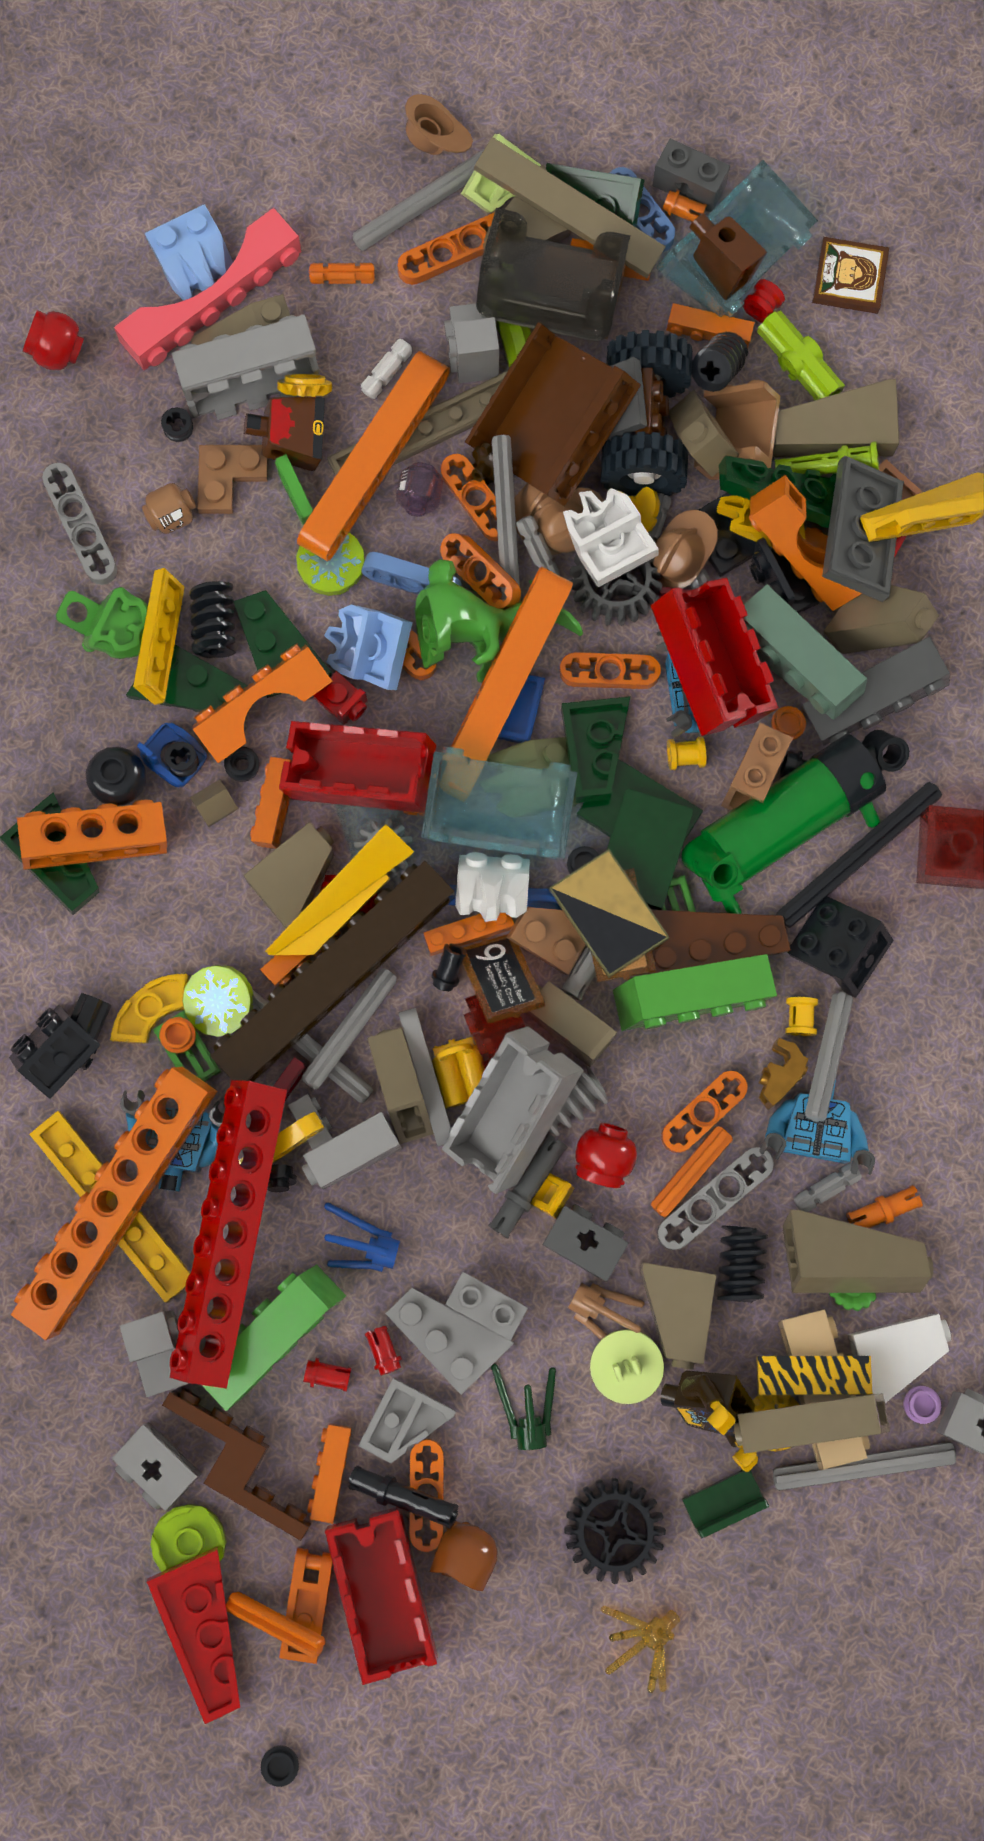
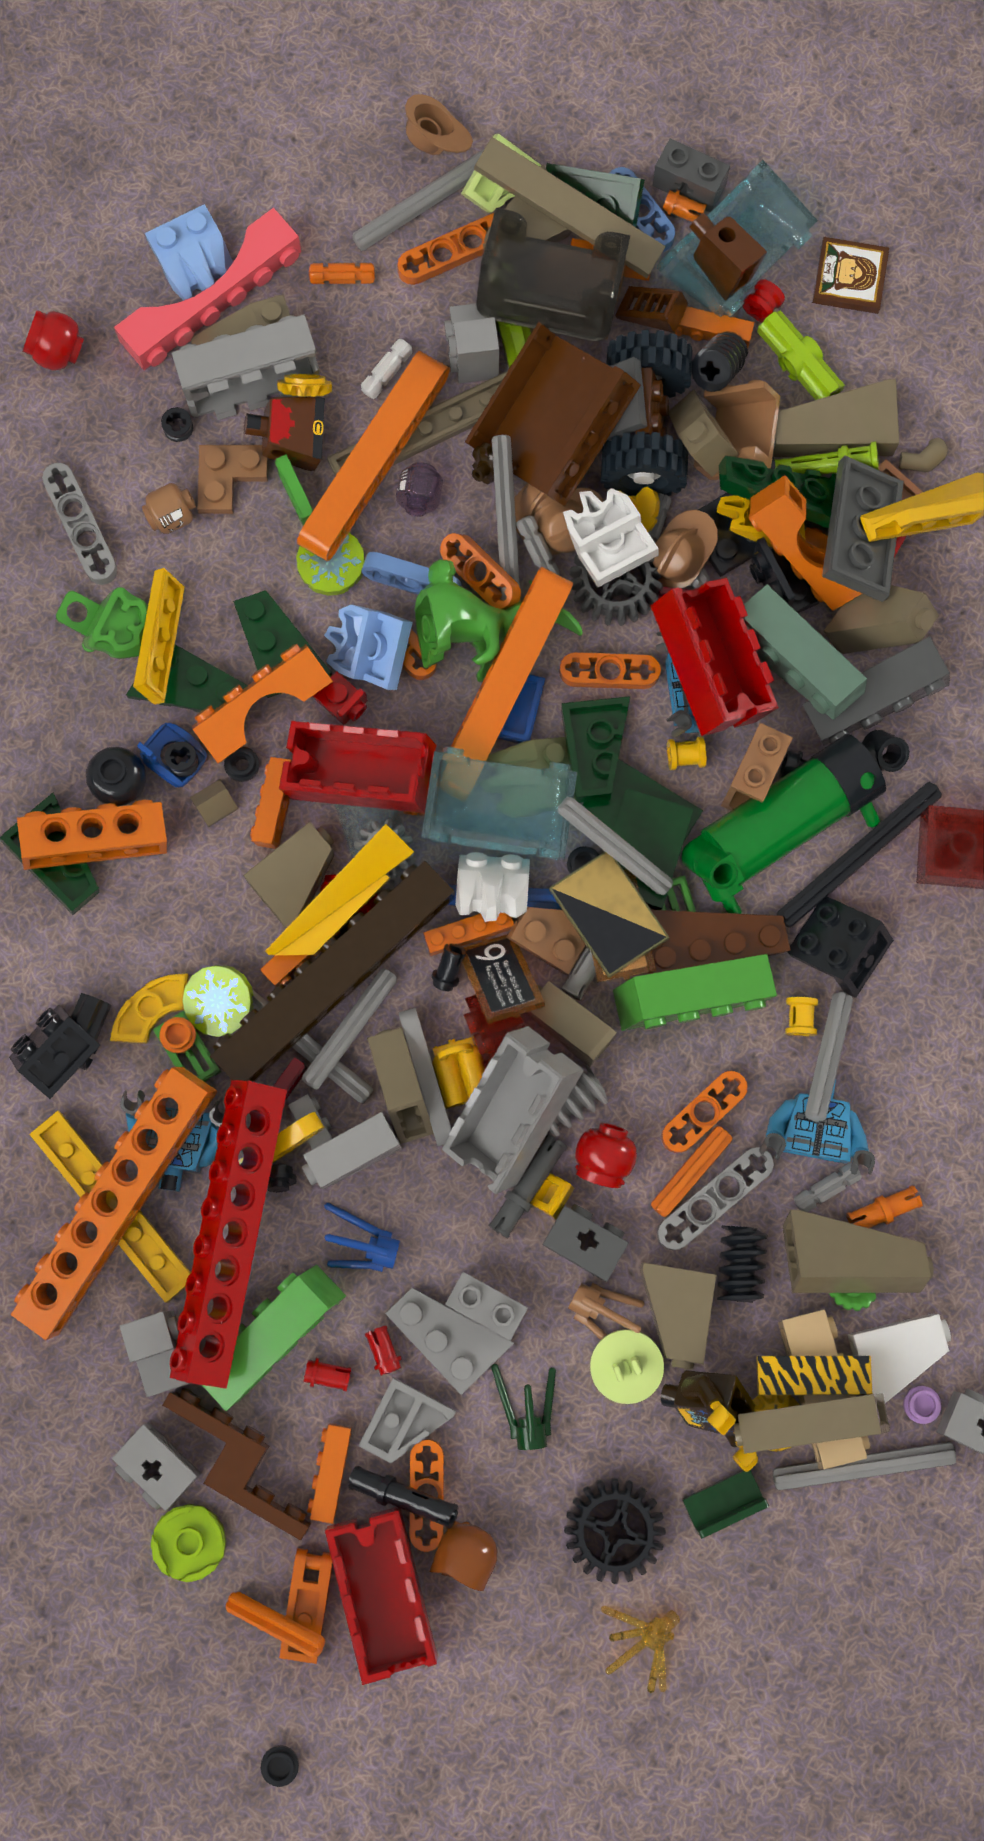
red wing [147,1546,240,1724] -> none
black piece [189,581,236,658] -> none
orange beam [441,454,498,542] -> none
pearl gold hand [759,1038,809,1110] -> none
orange plate [771,706,806,740] -> none
none -> light grey axle [557,797,673,895]
none -> reddish brown slope [615,286,689,333]
none -> dark tan arm [899,438,948,472]

